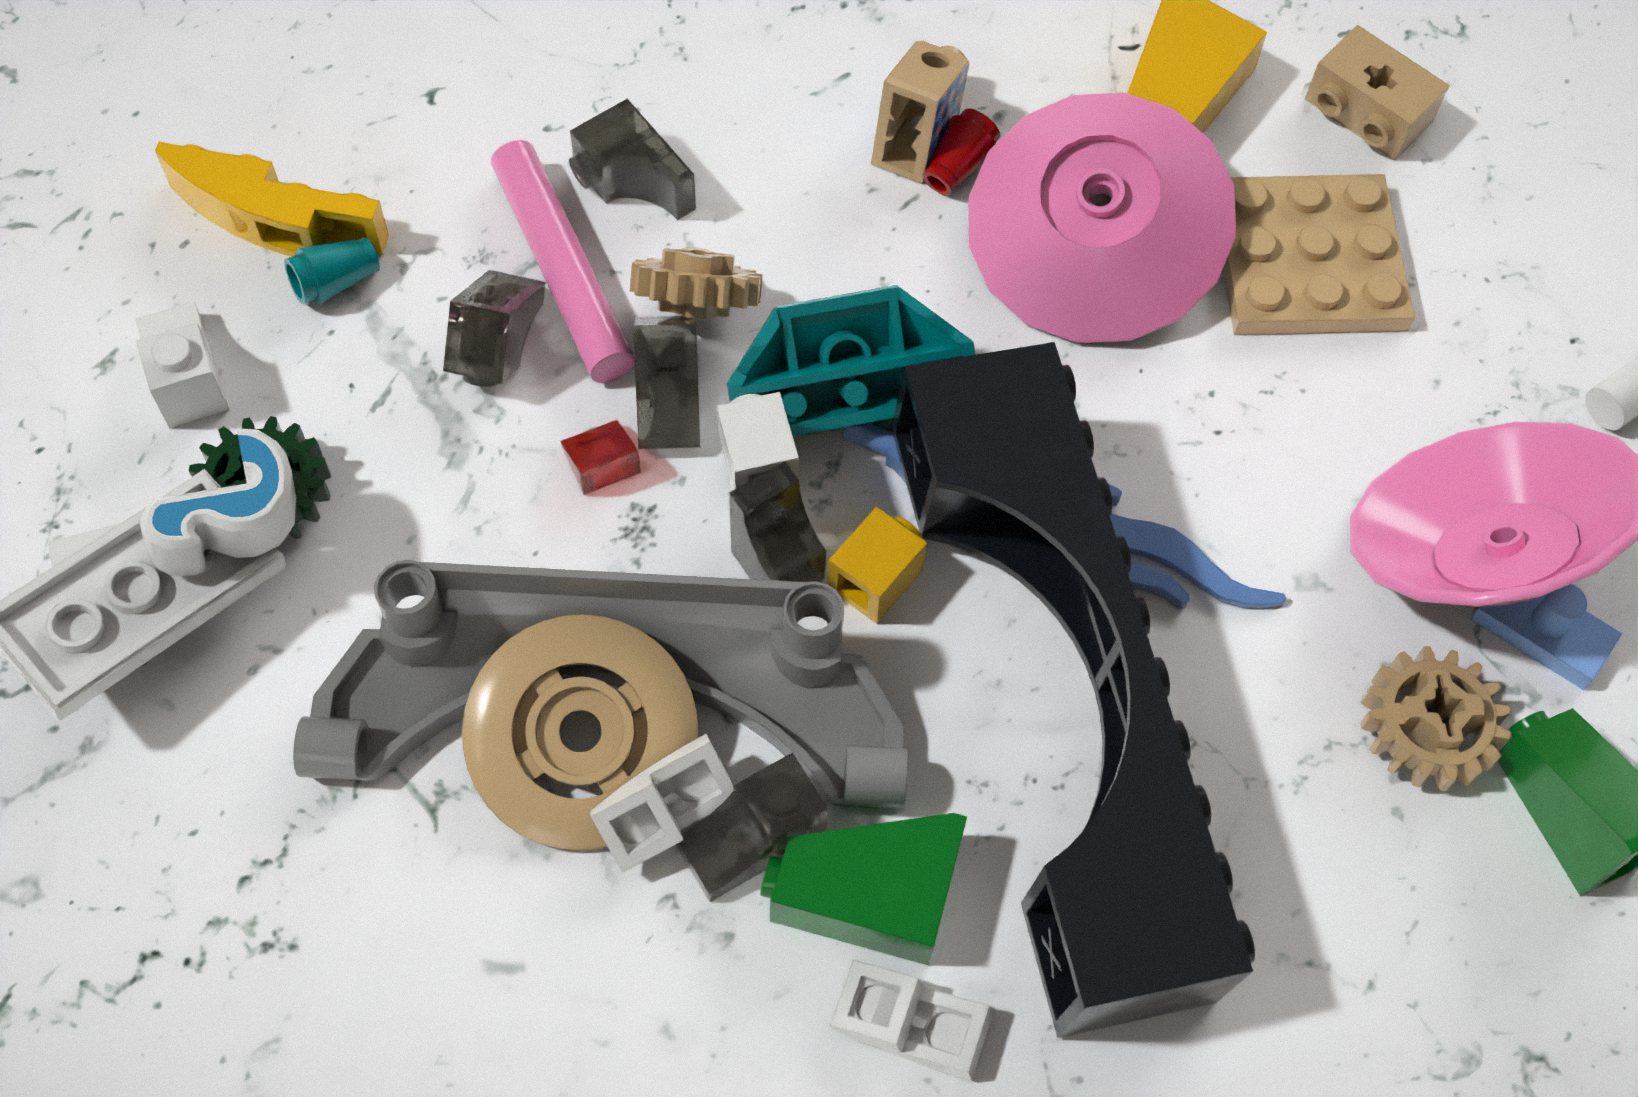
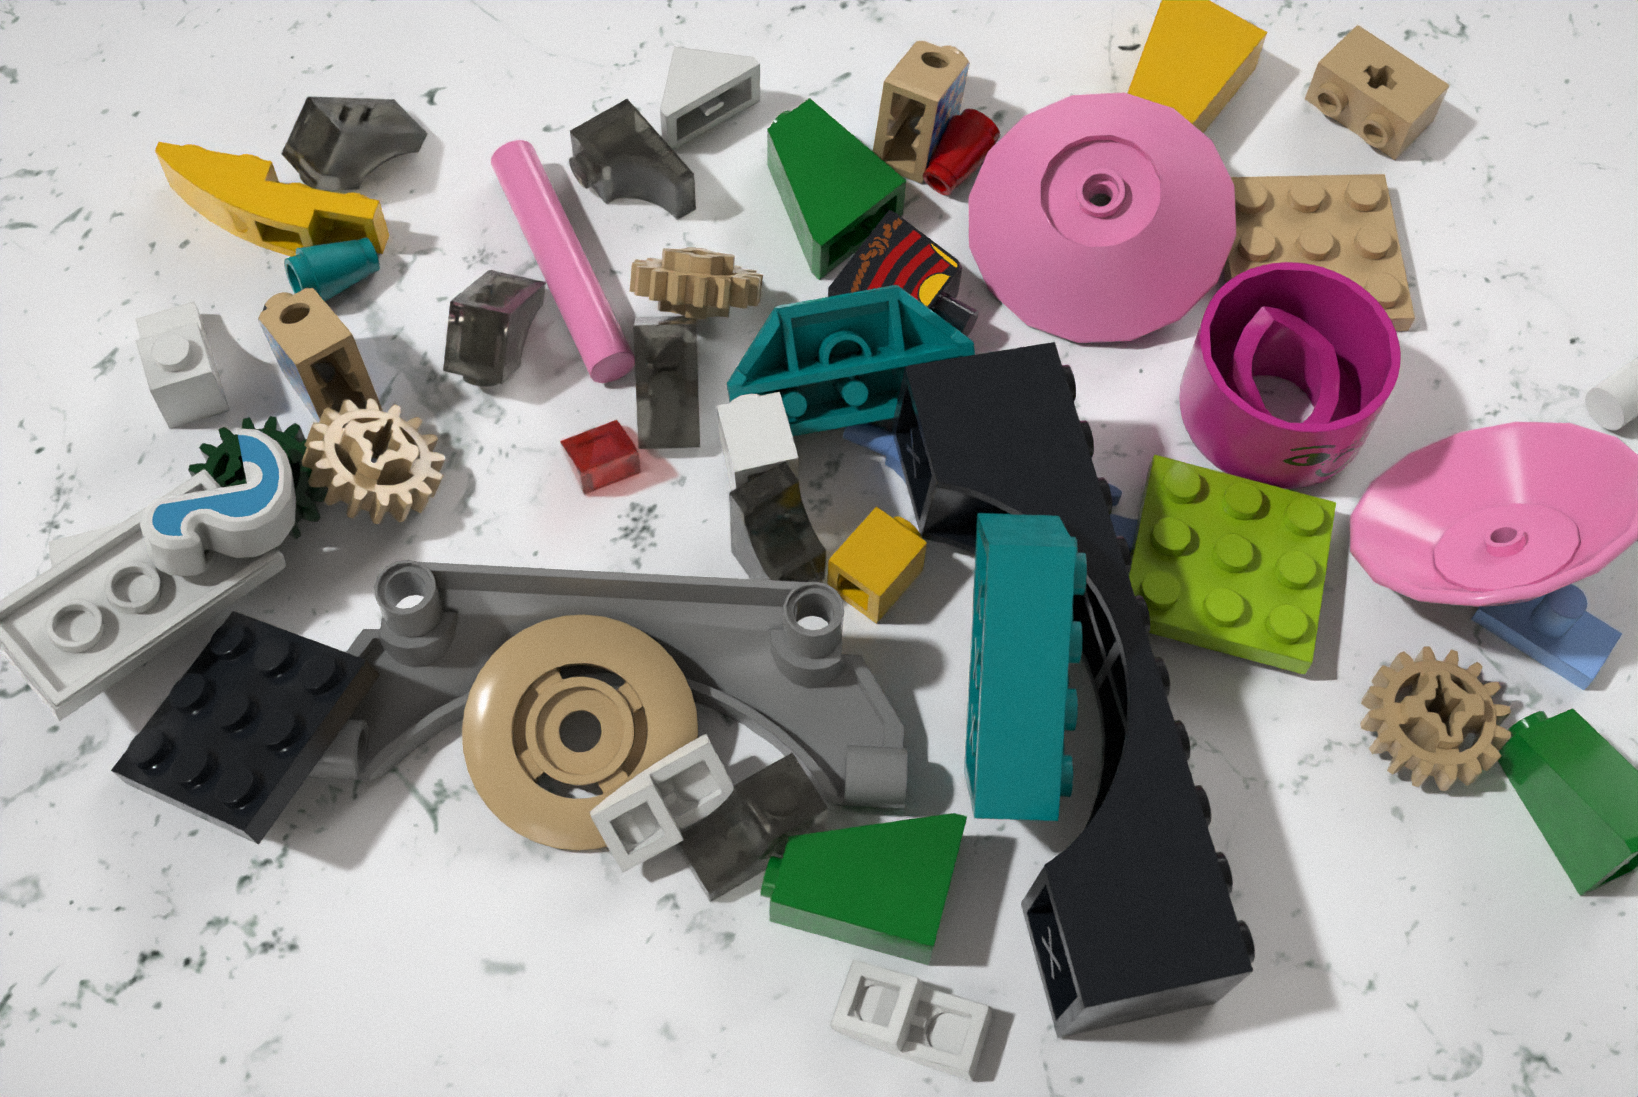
none -> black plate [111,611,380,845]
none -> tan torso [258,288,383,423]
none -> clear smoke arch [281,96,428,191]
none -> tan gear [302,398,445,524]
none -> white slope [660,46,760,153]
none -> green slope [767,98,906,280]
none -> torso [828,210,979,337]
none -> teal brick [964,513,1087,821]
none -> lime plate [1128,454,1336,675]
none -> dark pink piece [1179,262,1401,490]

